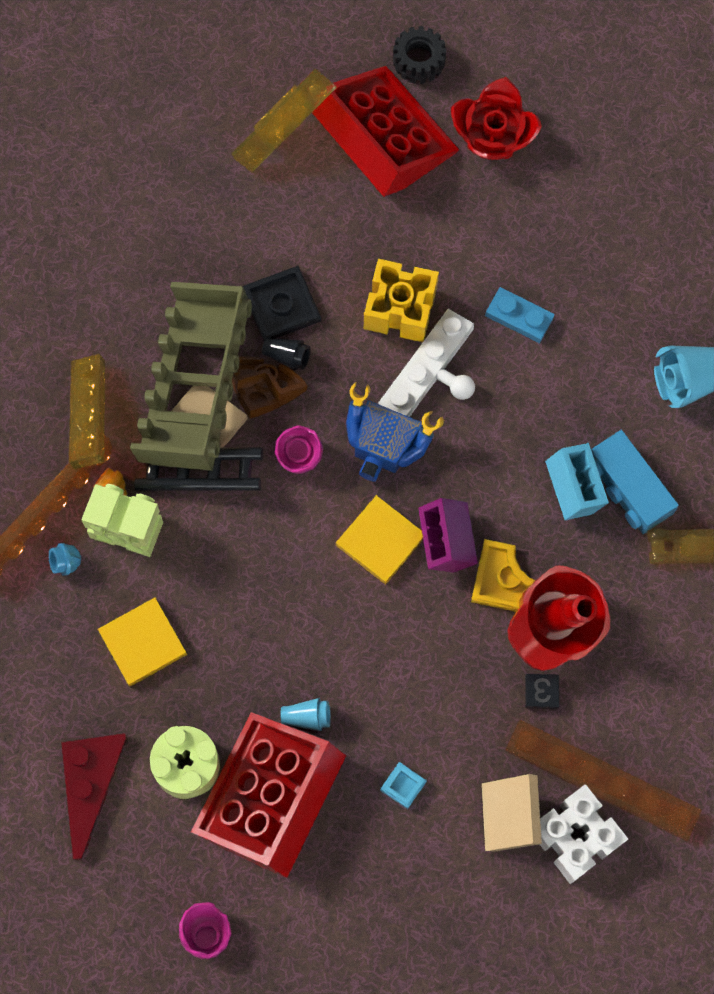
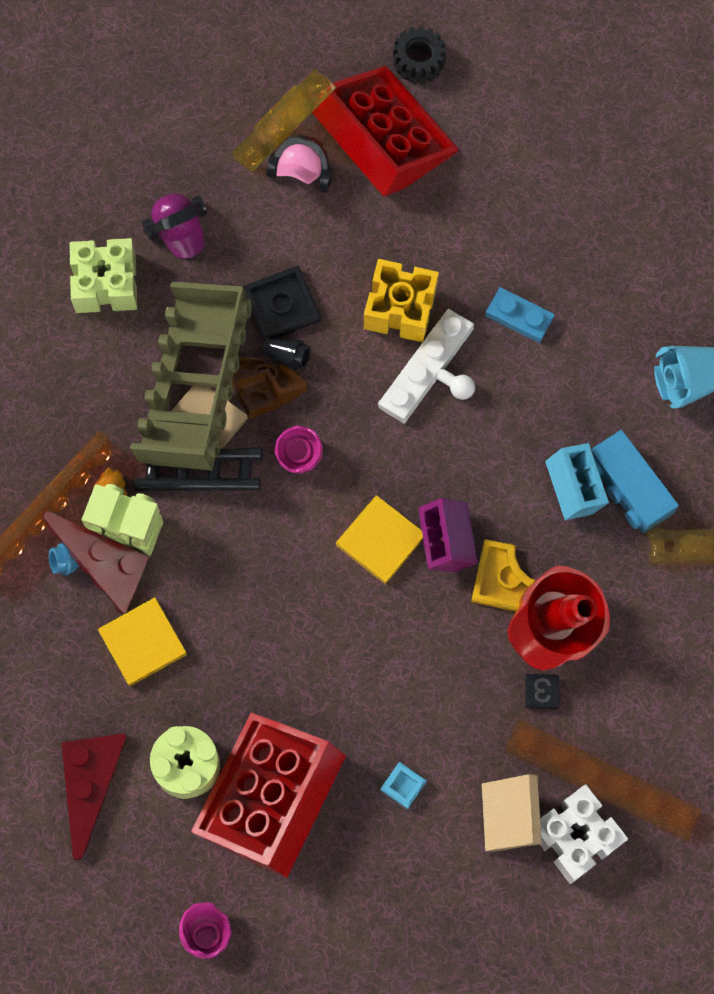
clear yellow plate [69,354,105,469] -> none
medium azure cone [281,698,331,731] -> none
blue torso [346,382,444,482] -> none
red brick [451,77,542,160] -> none
none -> dark red wing [41,510,149,614]
none -> yellowish green brick [70,238,137,313]
none -> magenta cap [141,193,208,259]
none -> cap [266,134,333,193]

